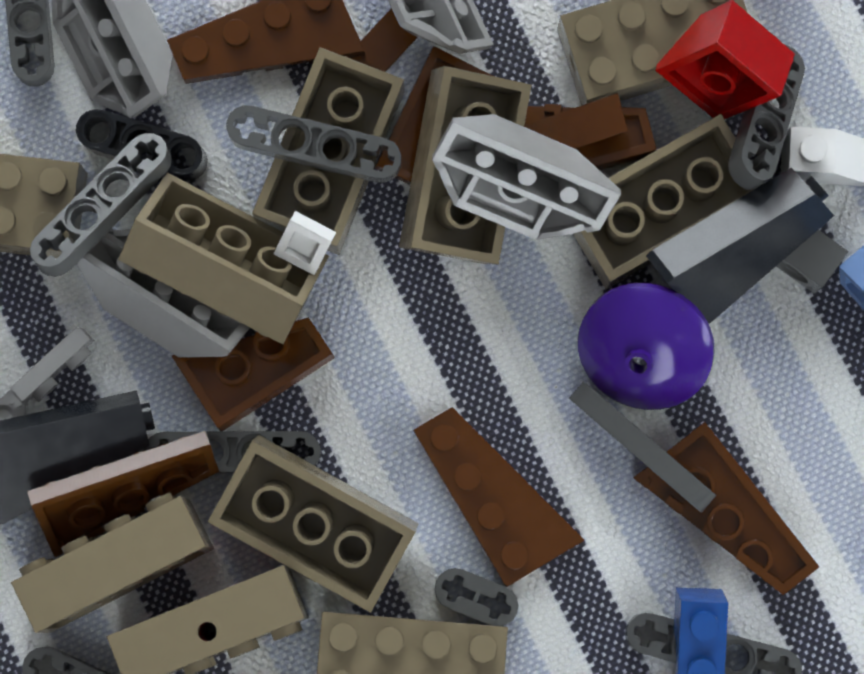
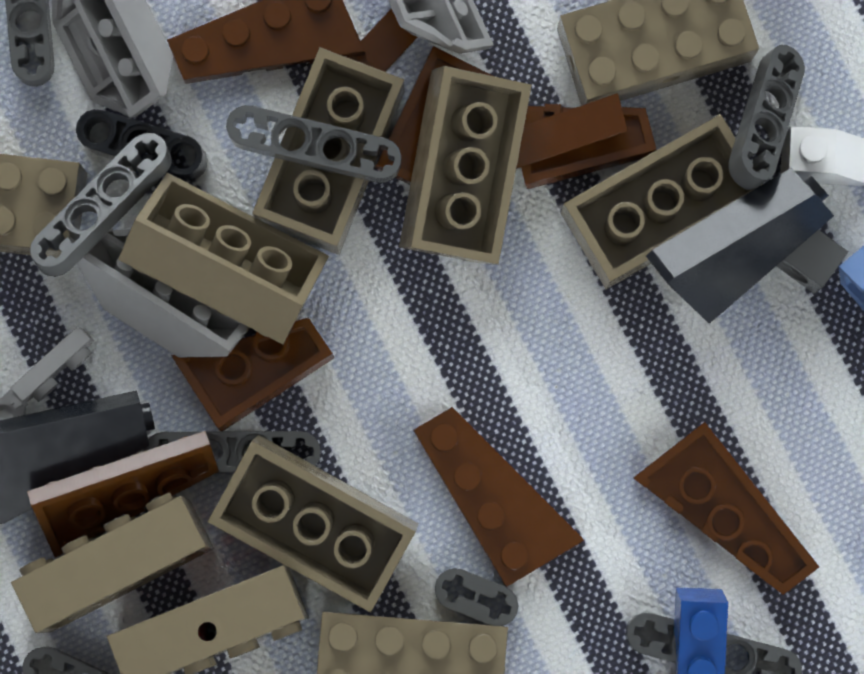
white plate [274,211,336,275] -> none
light grey wedge [432,114,621,240] -> none
dark grey beam [569,381,717,513] -> none
dark purple dish [578,283,715,410] -> none
red slope [655,0,795,120] -> none

